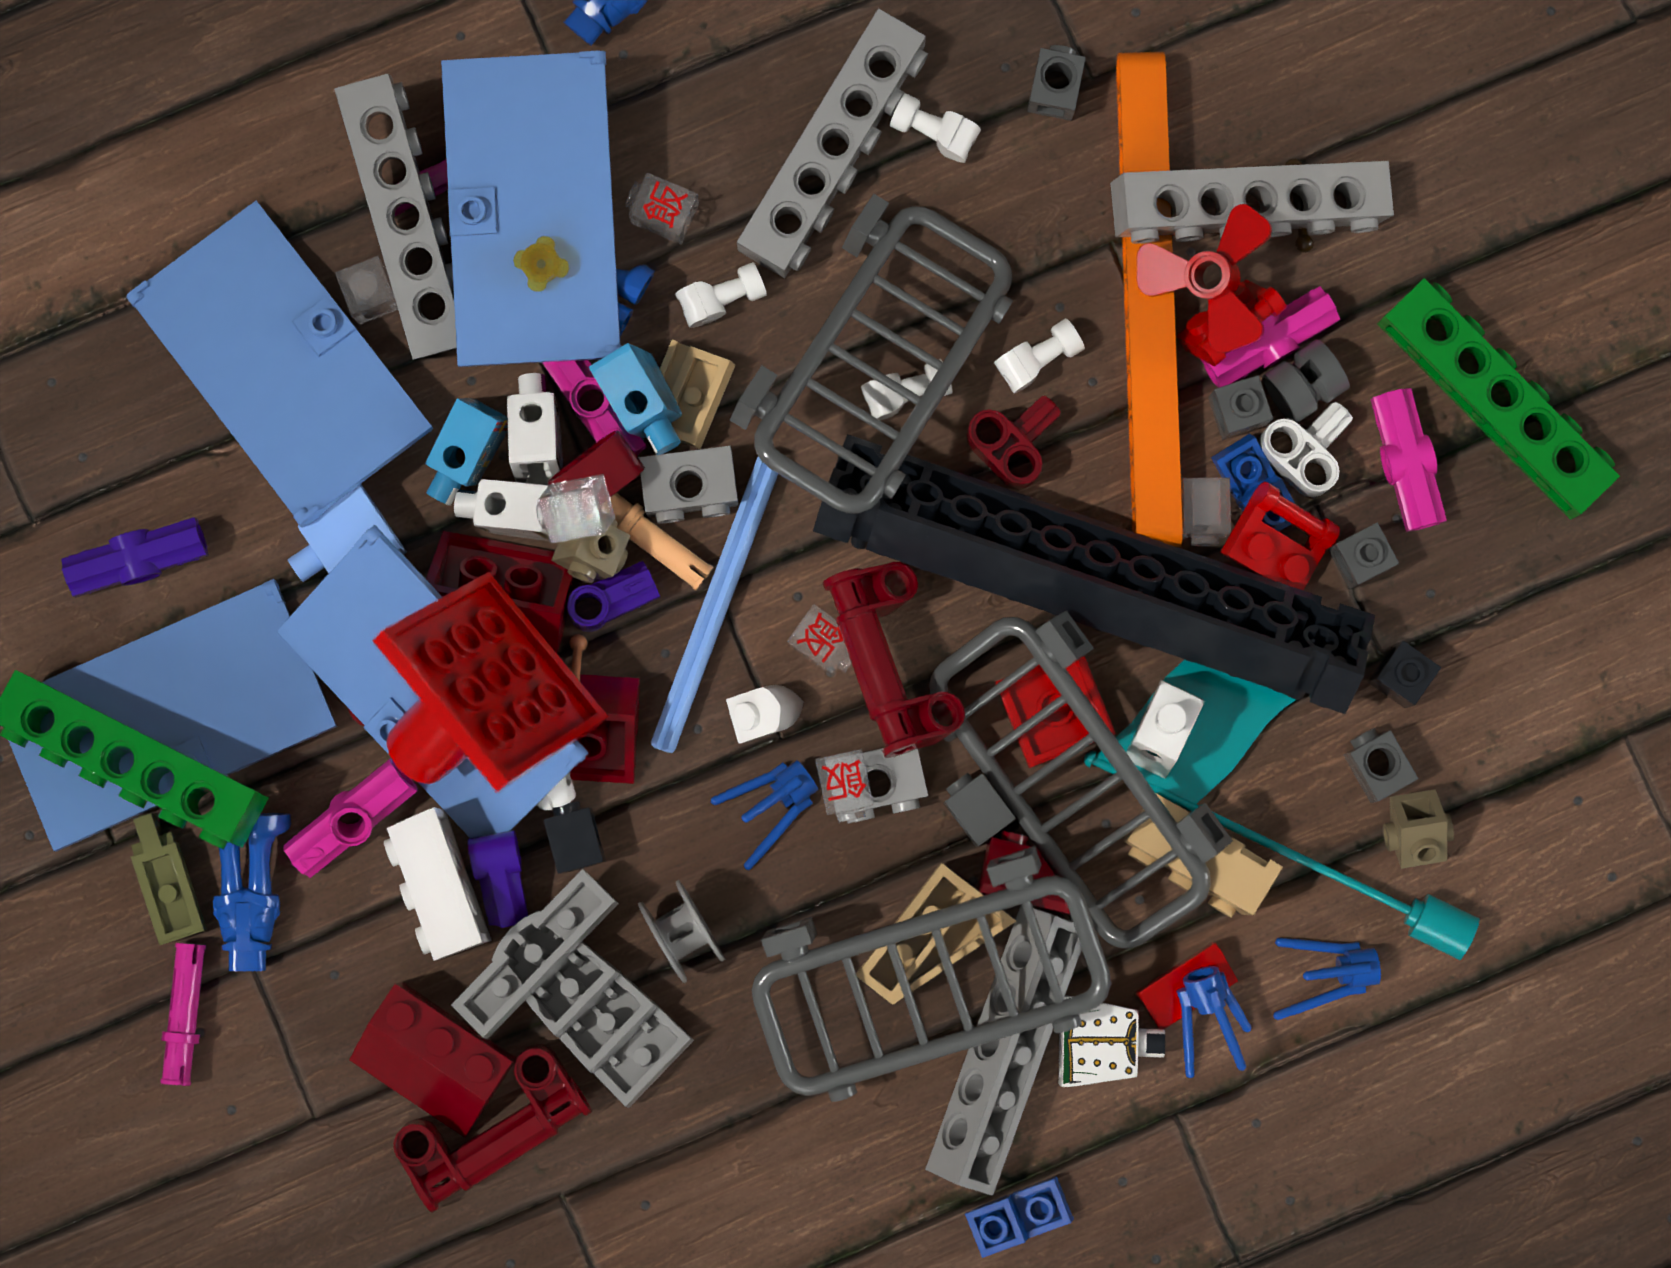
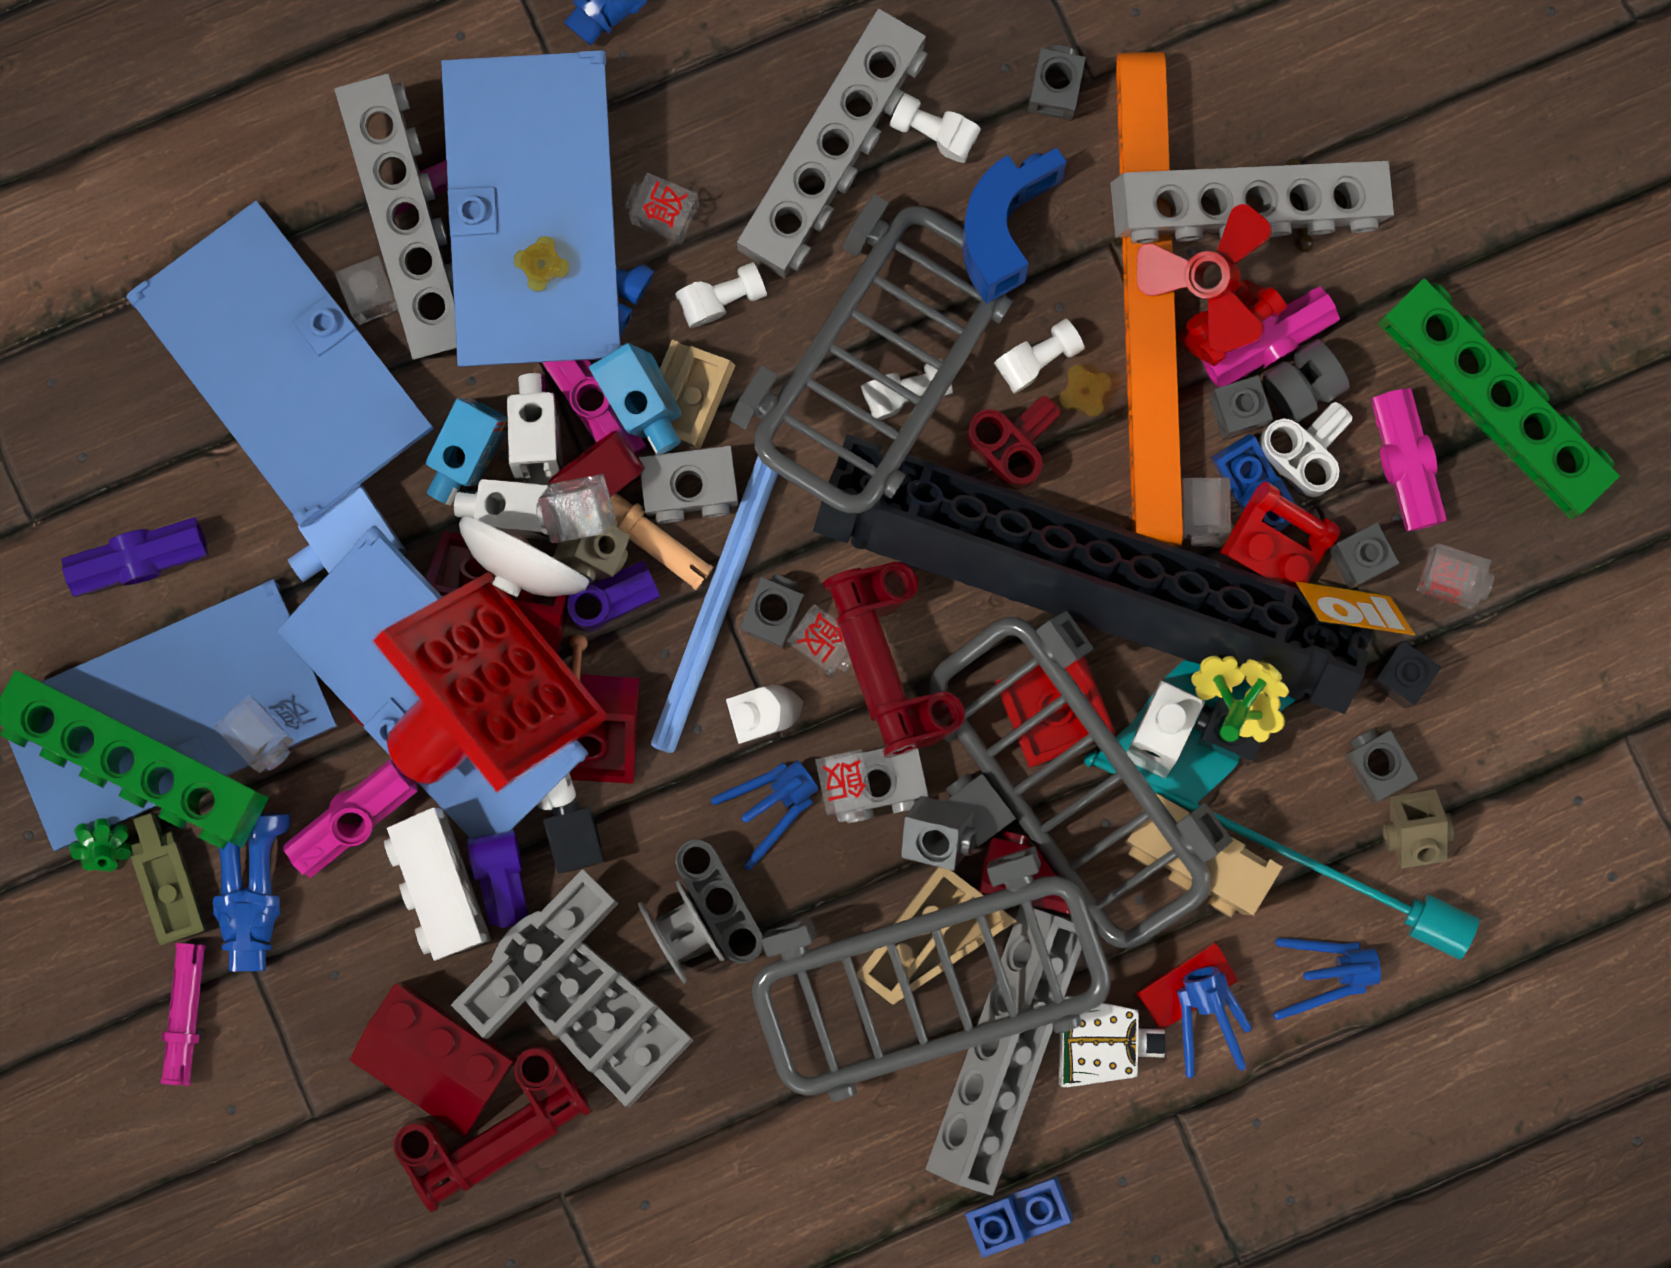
none -> green plant [69,818,132,872]
none -> clear brick [214,695,295,773]
none -> white dish [459,515,590,597]
none -> dark grey beam [675,840,763,963]
none -> dark grey brick [739,574,804,649]
none -> dark grey brick [901,796,978,871]
none -> blue arch [962,148,1067,304]
none -> clear yellow plate [1059,365,1111,417]
none -> light yellow plant [1191,656,1289,742]
none -> black brick [1194,697,1262,766]
none -> sticker [1296,581,1416,635]
none -> clear brick [1416,543,1494,608]

